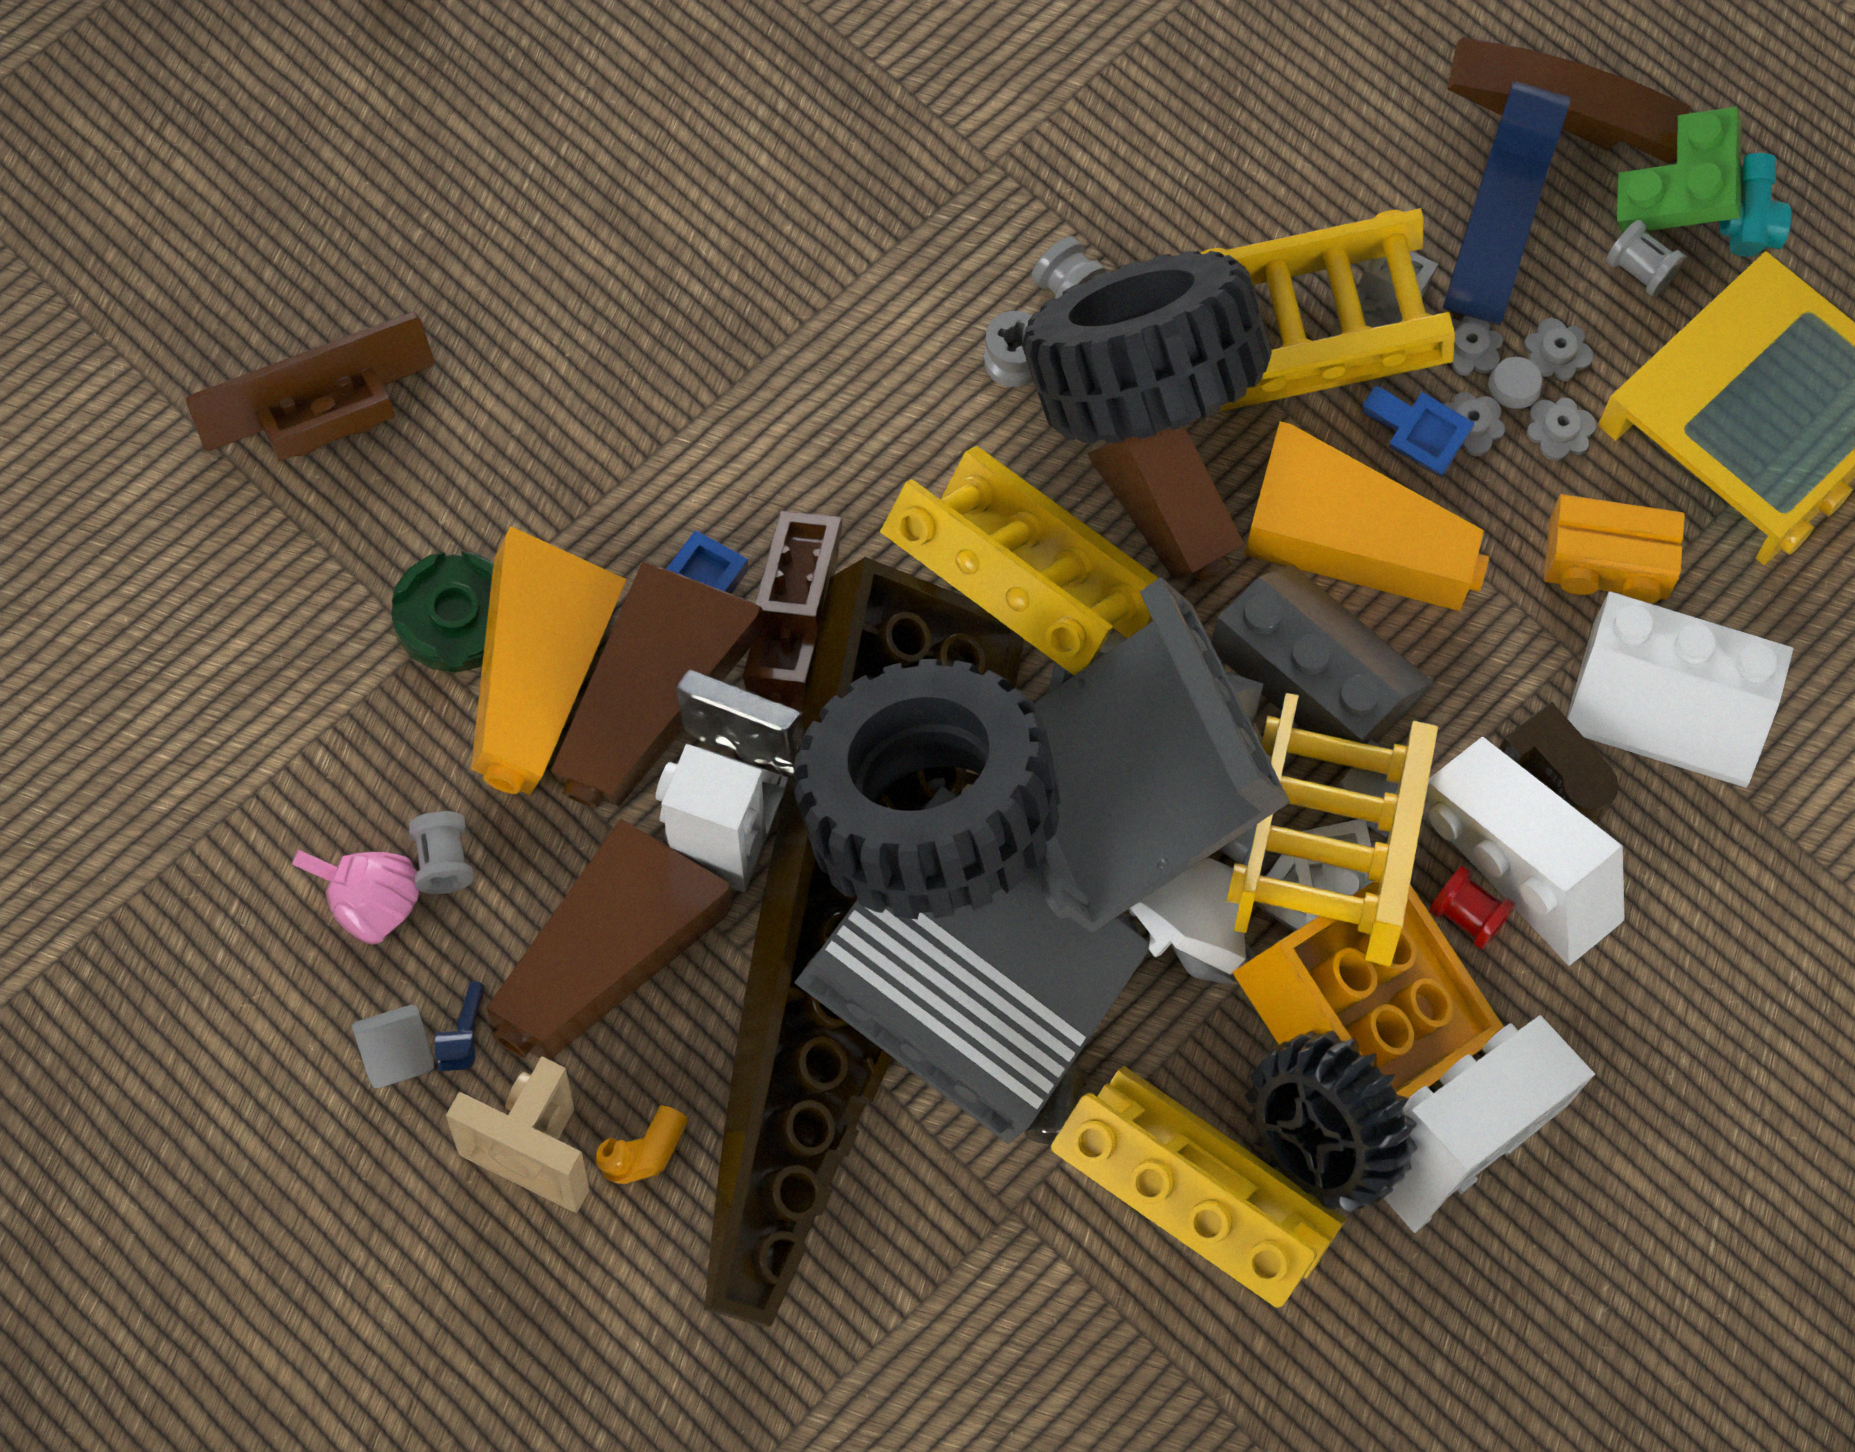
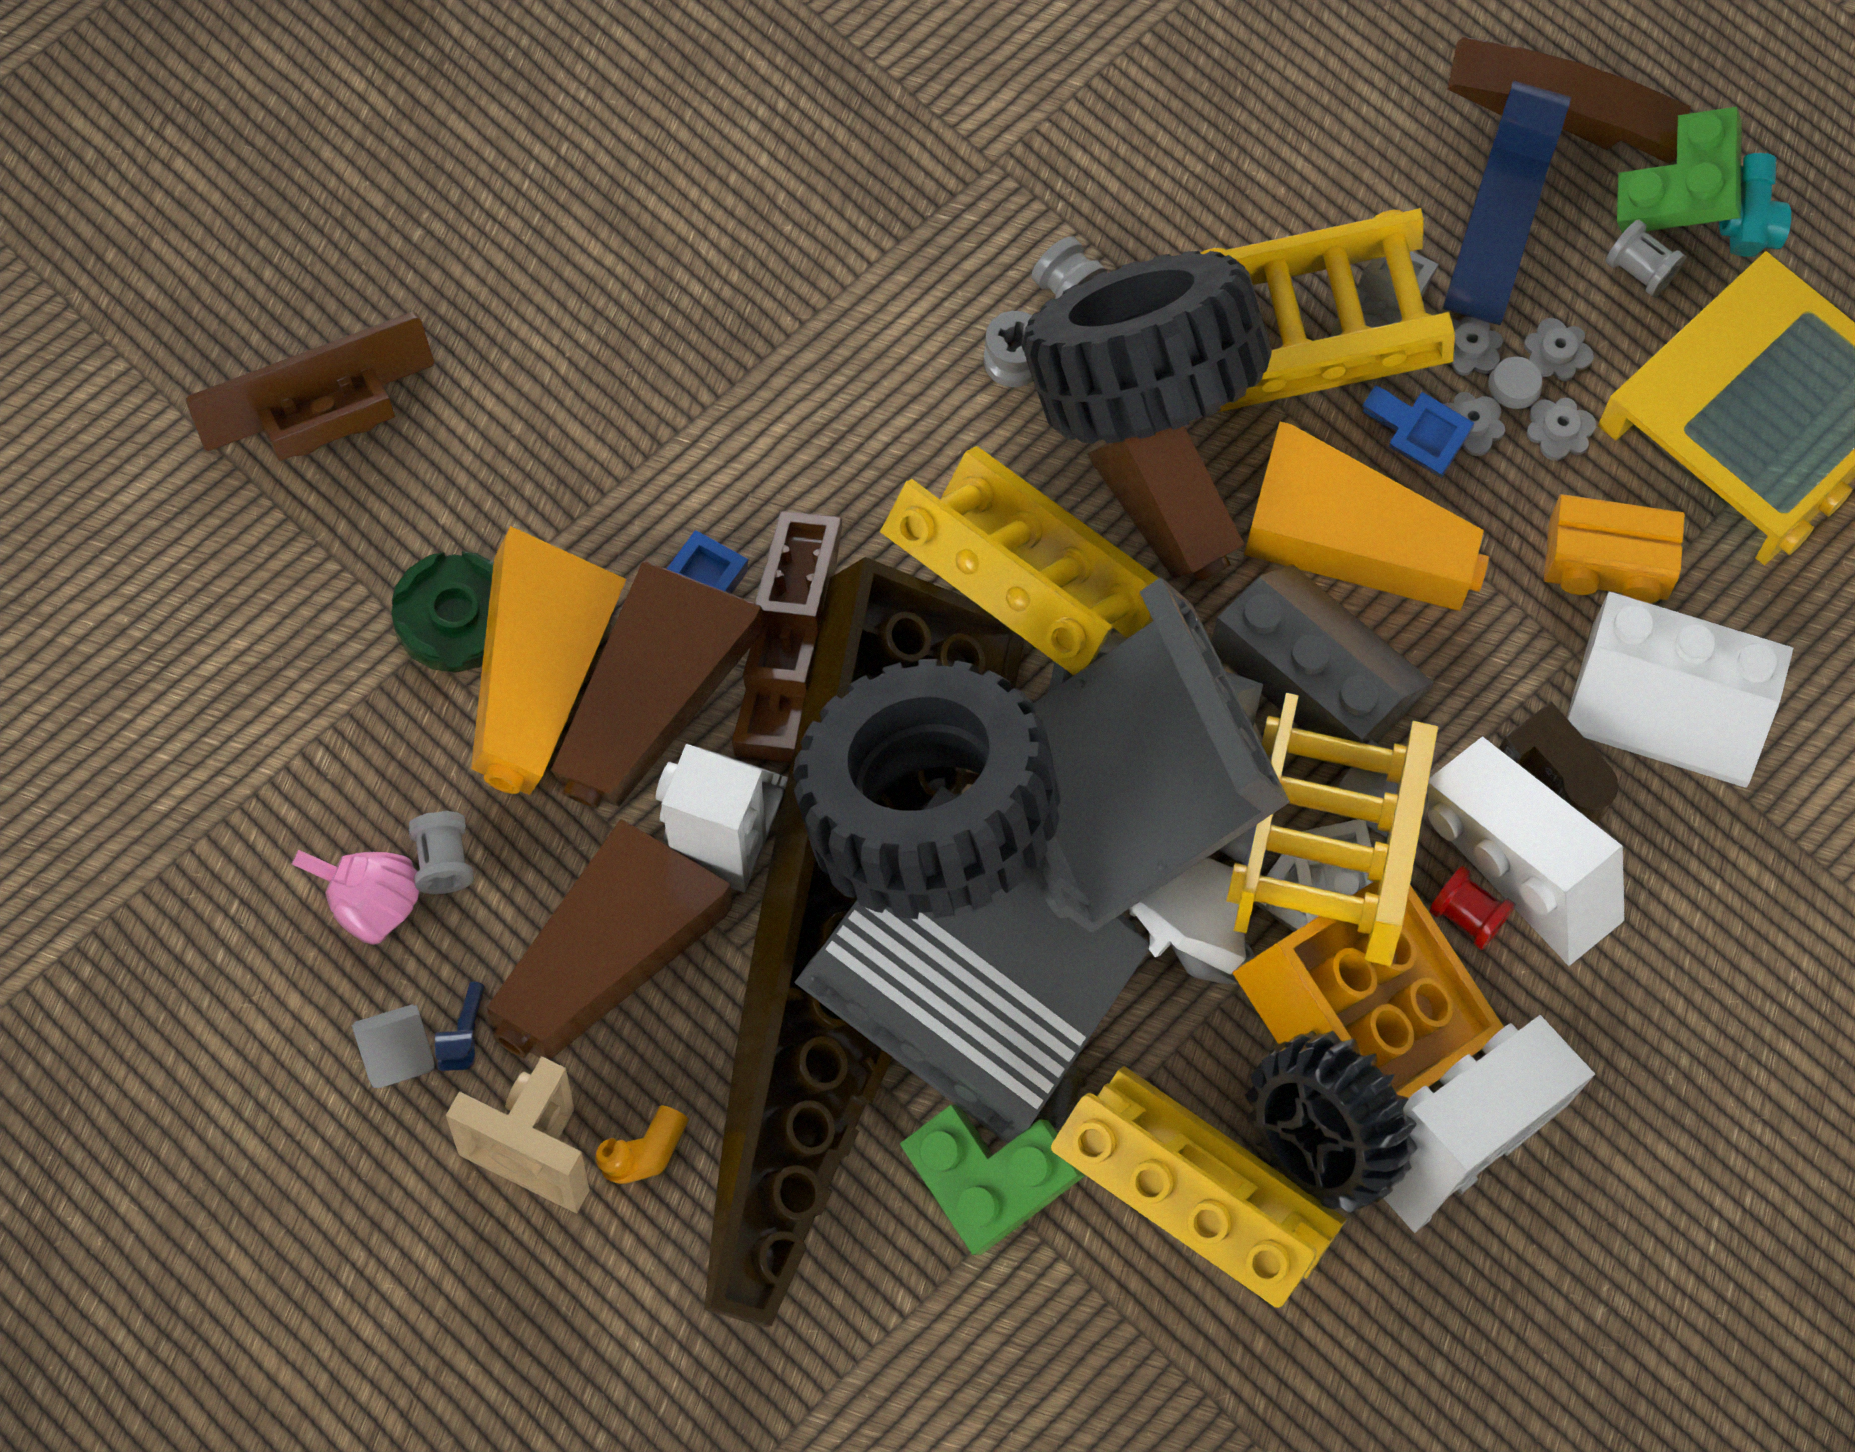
clear smoke plate [676,670,804,777] -> none
none -> bright green plate [900,1104,1086,1255]

